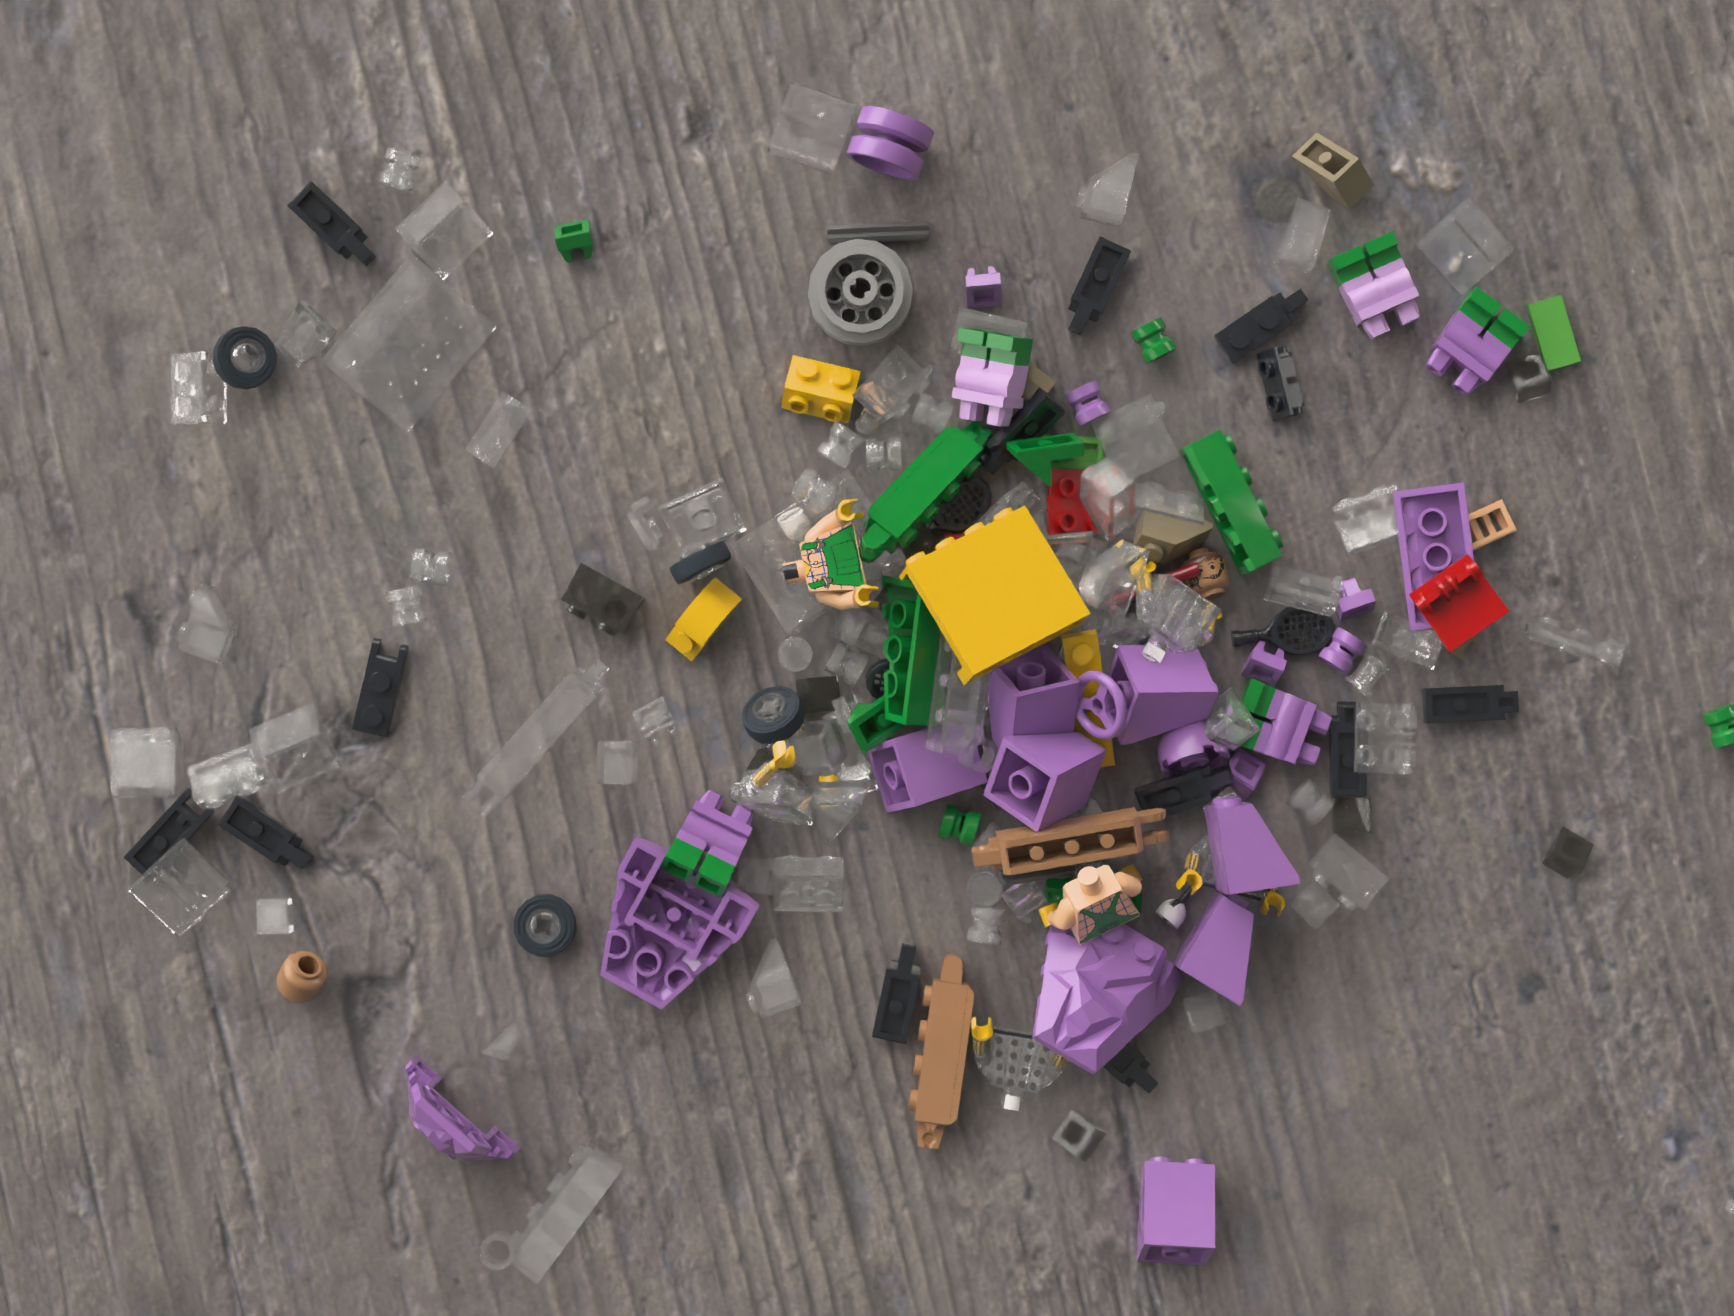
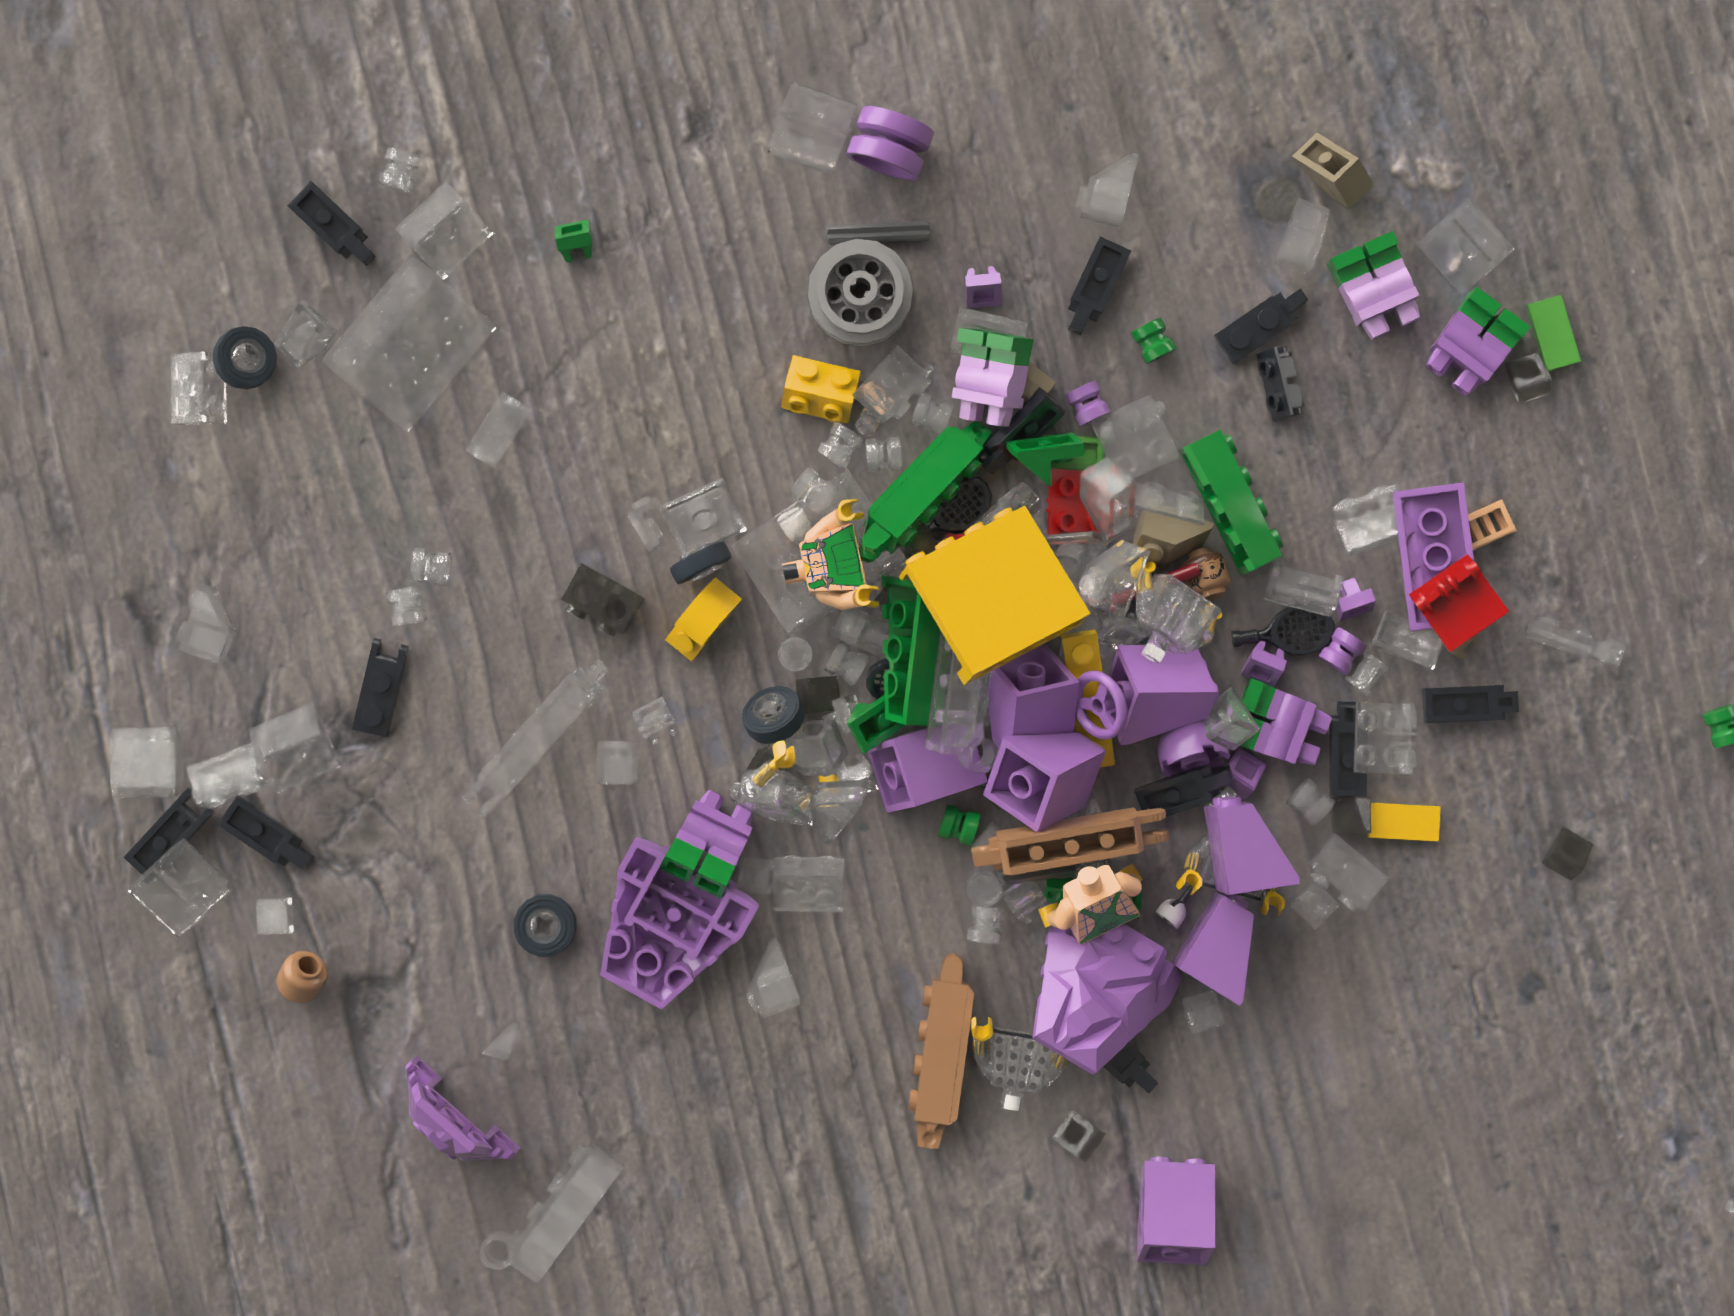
black hinge [872,943,921,1044] -> none
none -> yellow tile [1367,802,1441,841]

